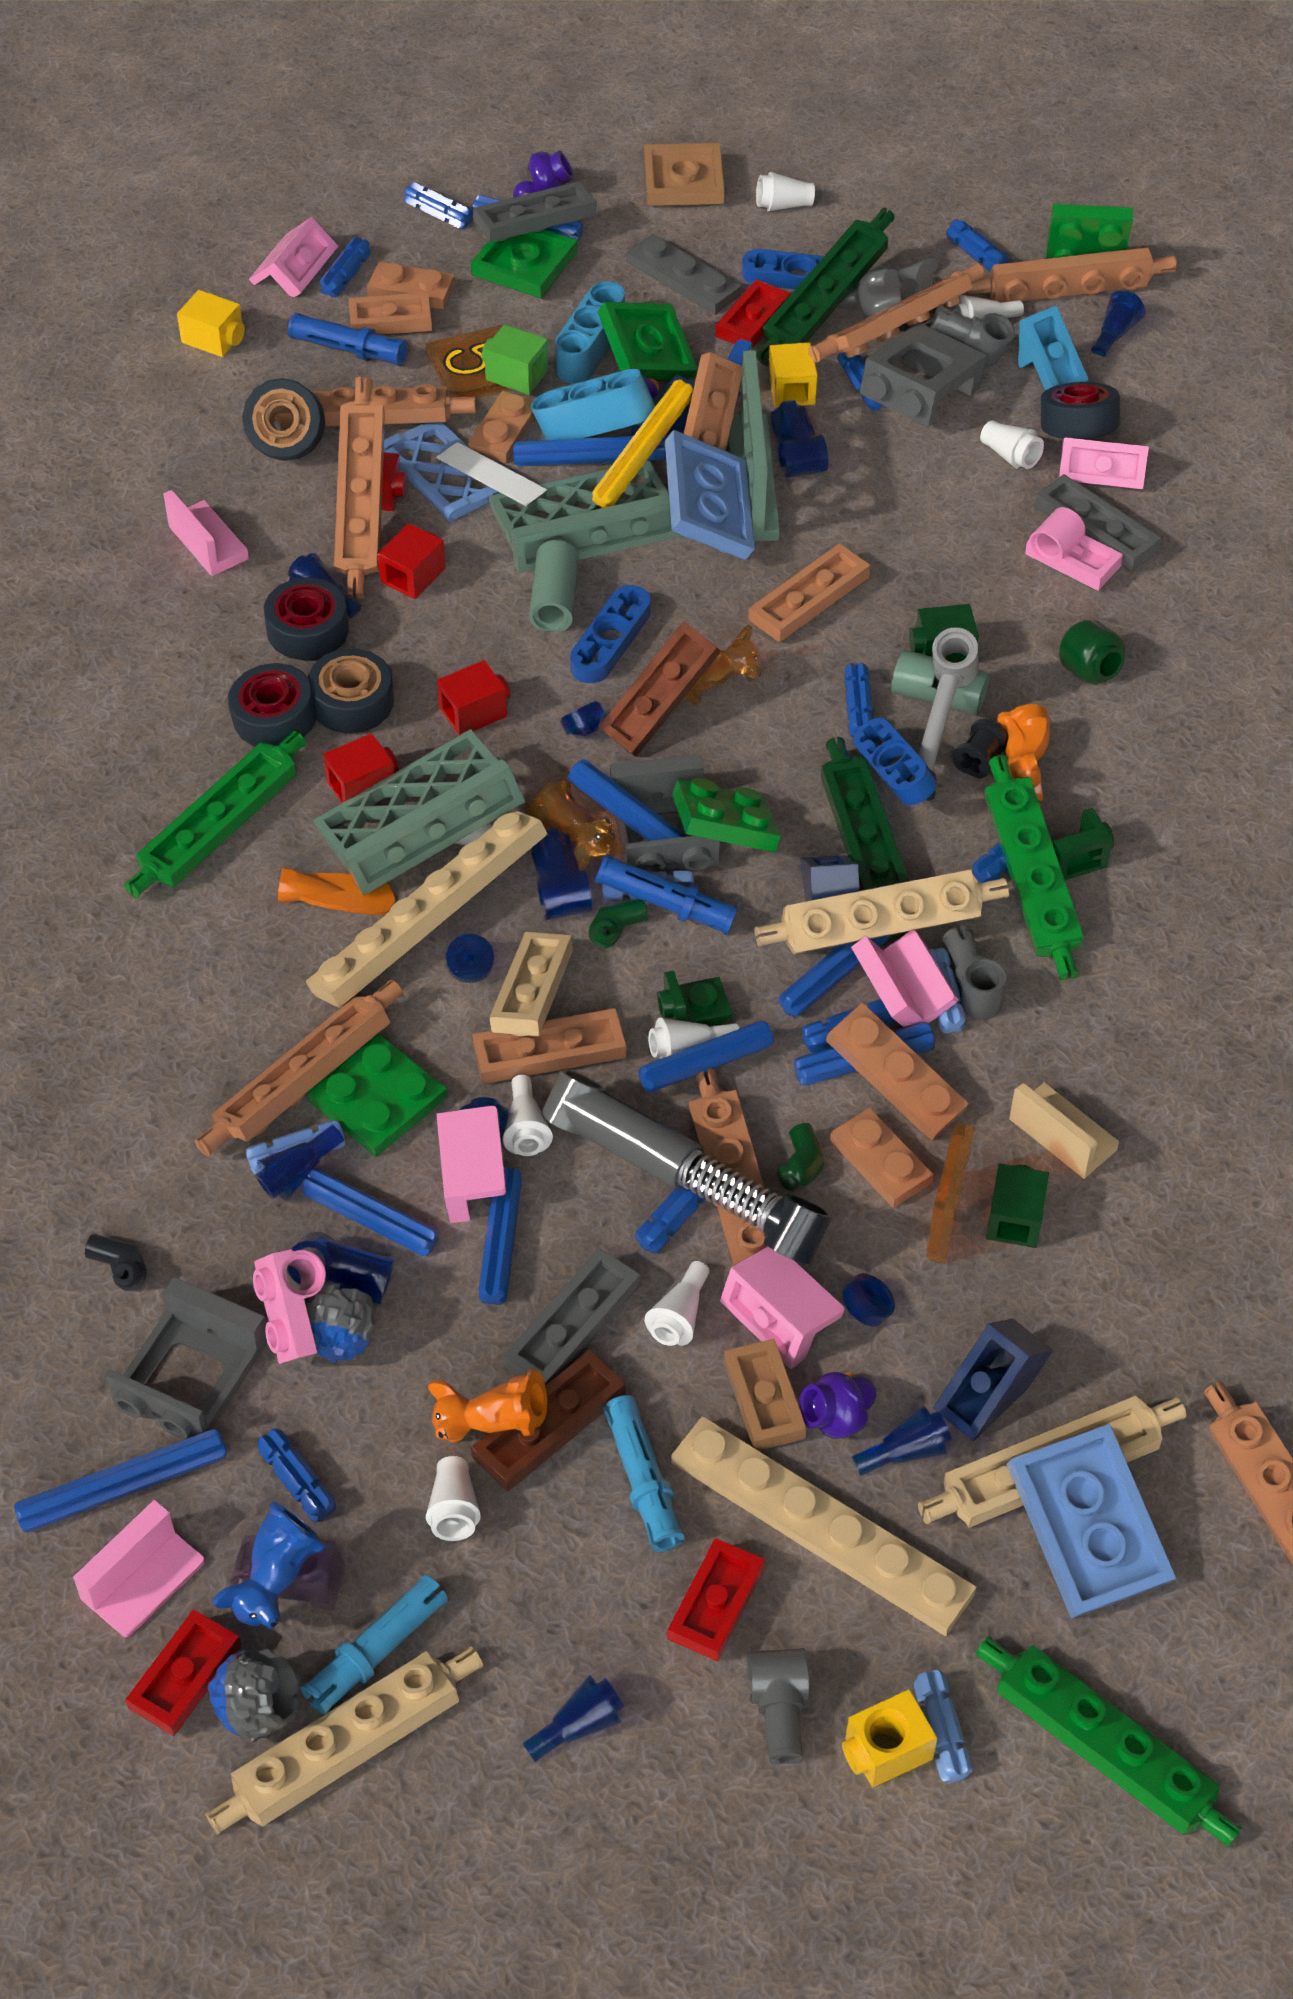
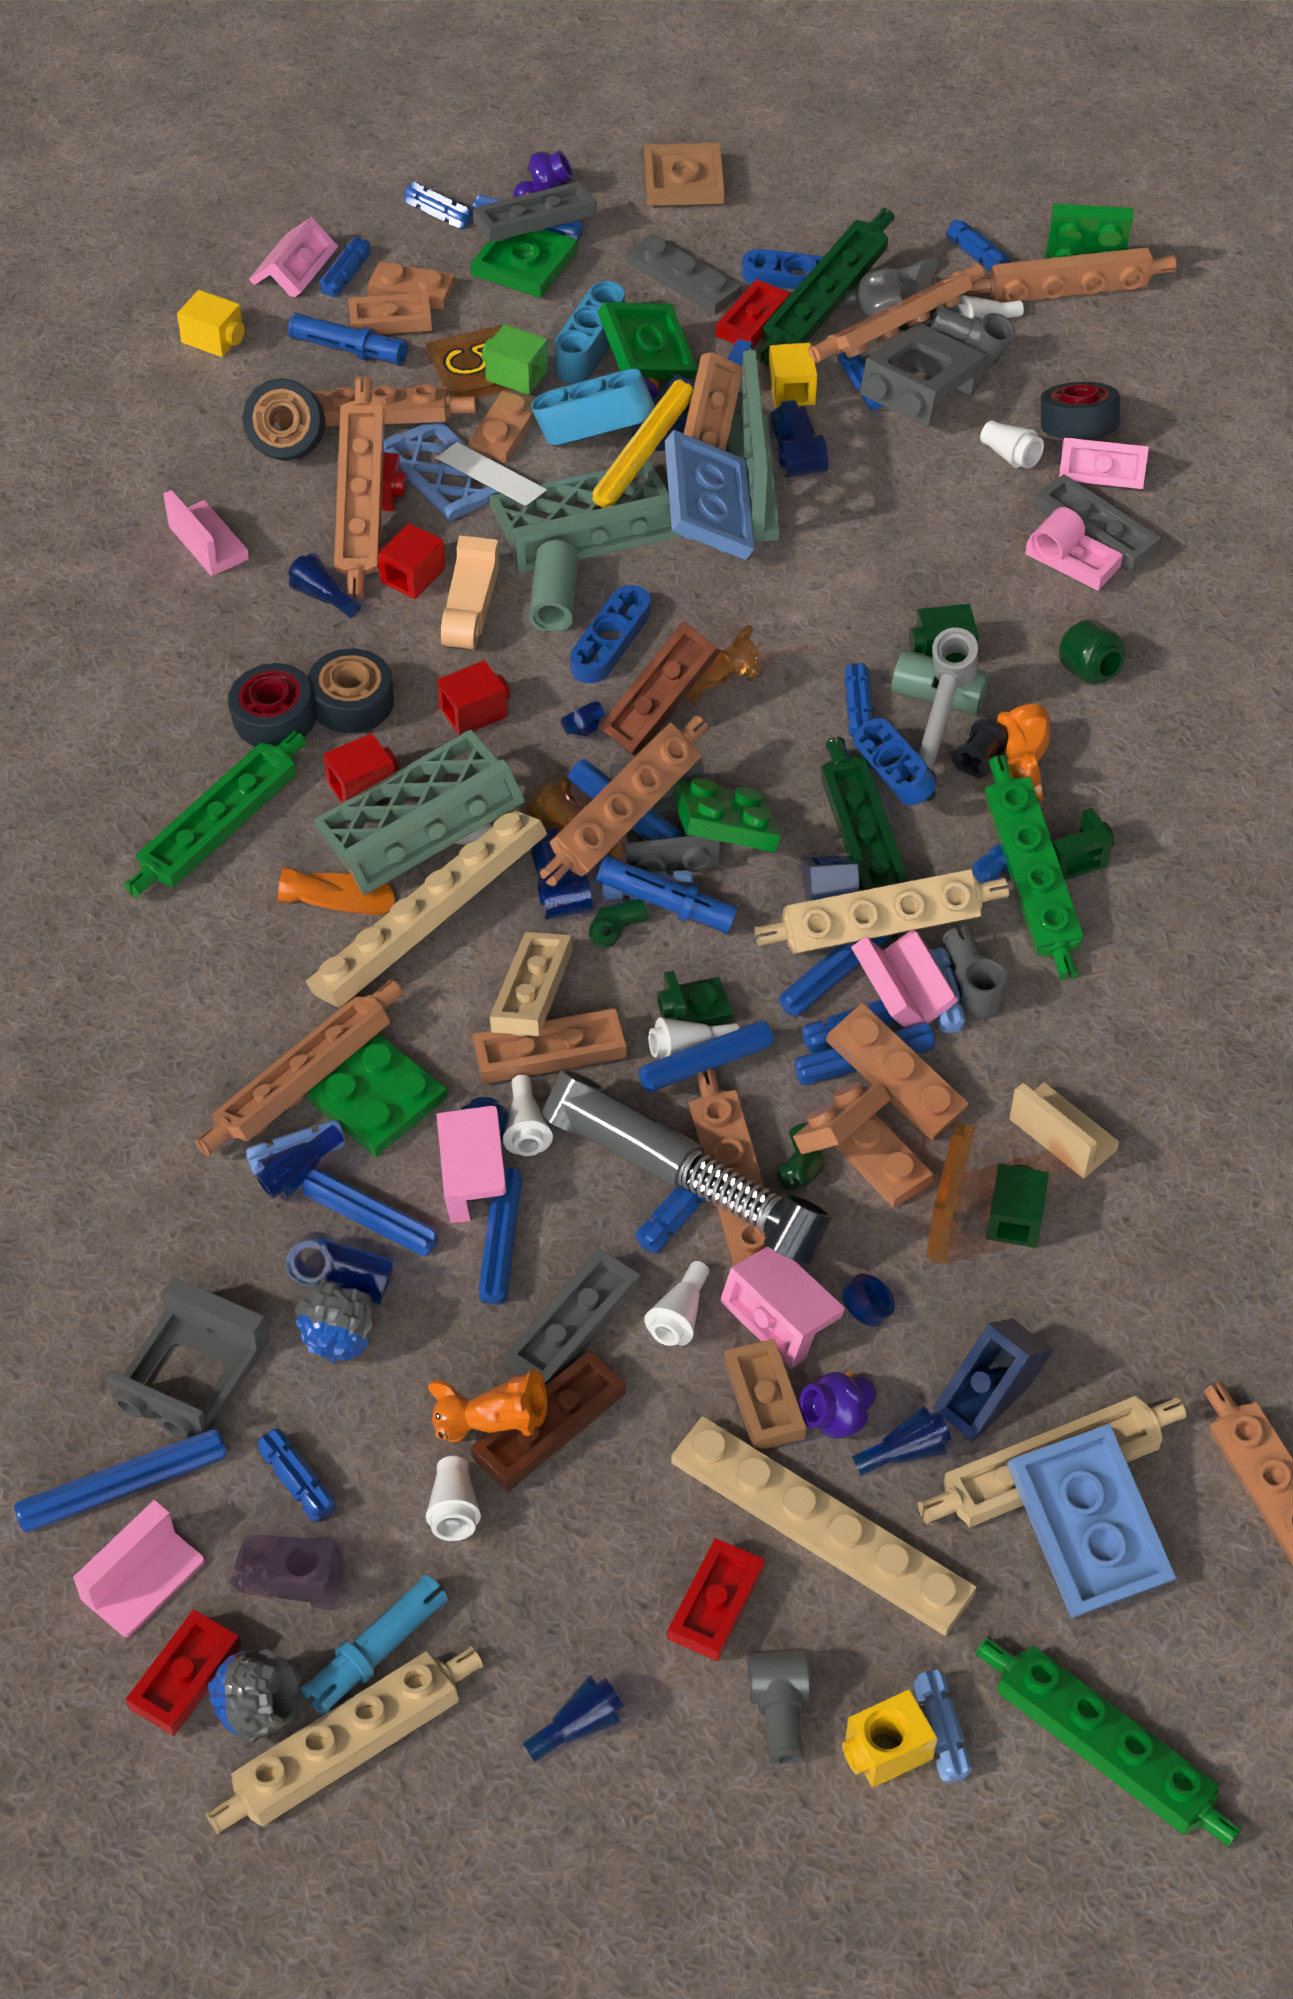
black arm [85,1233,147,1291] -> none
blue animal [212,1501,328,1629] -> none
bright pink plate [253,1249,326,1364] -> none
black wheel [263,577,349,660] -> none
clear blue tile [446,934,494,983] -> none
blue axle [513,434,670,466] -> none
dark azure pin [603,1395,685,1552] -> none
nougat plate [748,543,871,643] -> none
white cone [756,172,815,212] -> none
dark azure slope [1018,305,1089,390] -> none
clear blue cone [1091,291,1146,357] -> none
none -> light nougat leg [441,535,499,650]
none -> nougat plate [540,716,709,886]
none -> nougat plate [793,1082,891,1154]

